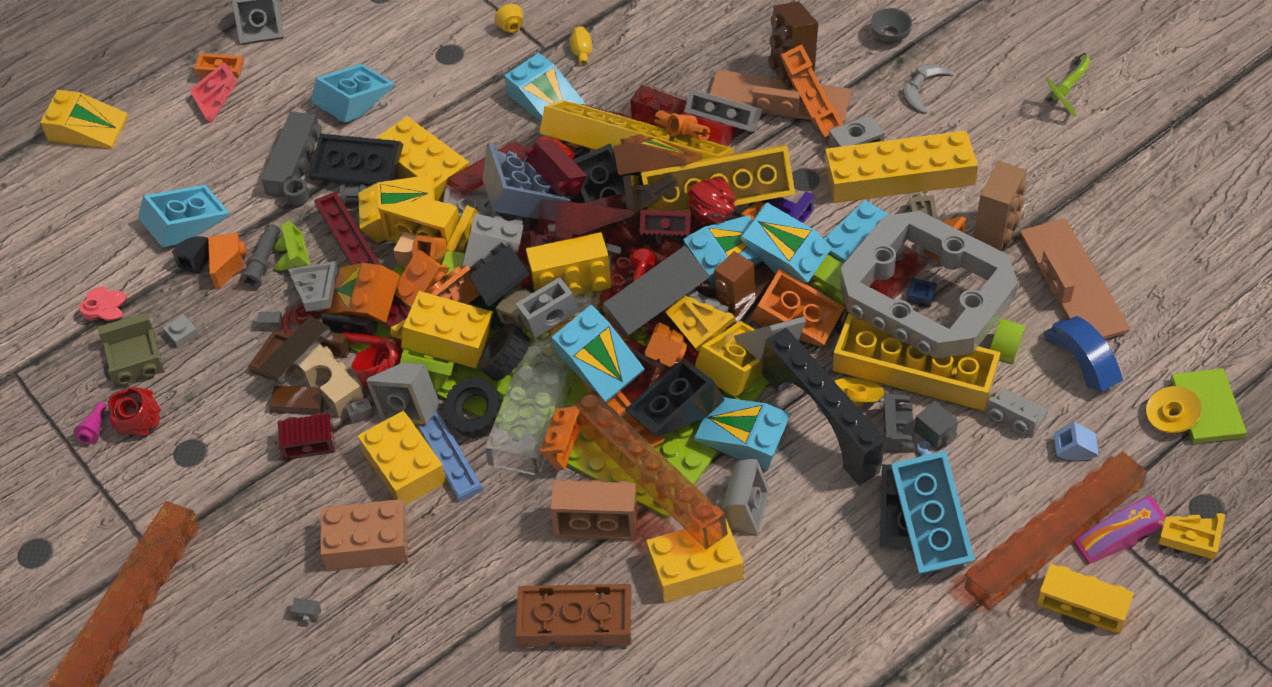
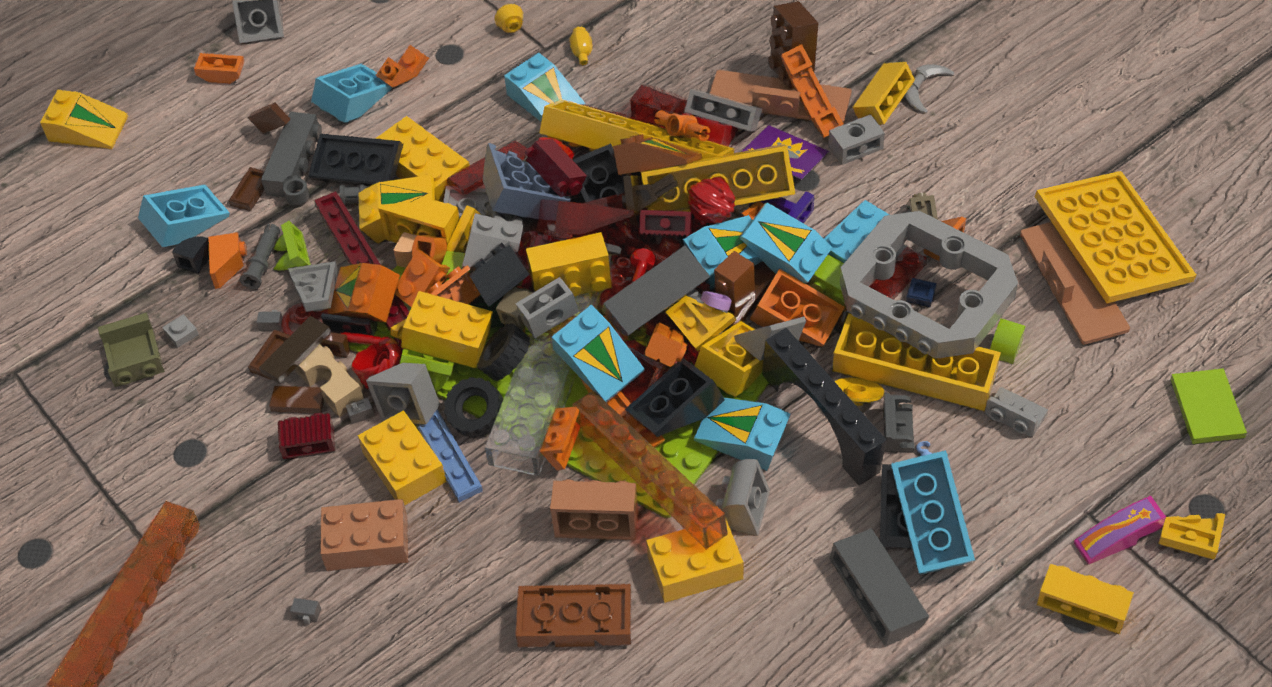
dark pink cone [73,402,107,444] -> none
coral plate [79,286,127,321] -> none
red hair [108,387,161,435] -> none
coral wing [189,62,237,123] -> none
yellow brick [824,130,978,203] -> none
dark grey piece [871,8,912,43] -> none
dark grey brick [914,401,958,450] -> none
clear orange brick [964,451,1148,611] -> none
medium nougat brick [974,161,1029,251] -> none
blue arch [1044,316,1123,391] -> none
lime piece [1046,53,1090,117] -> none
light blue brick [1054,422,1099,461] -> none
yellow dish [1146,386,1202,433] -> none
none -> reddish brown tile [228,167,265,211]
none -> reddish brown tile [247,102,291,134]
none -> orange slope [376,45,429,87]
none -> lavender tile [701,291,732,311]
none -> dark purple sticker [741,125,829,179]
none -> dark grey brick [829,528,929,647]
none -> yellow brick [852,62,915,125]
none -> yellow plate [1034,171,1197,303]

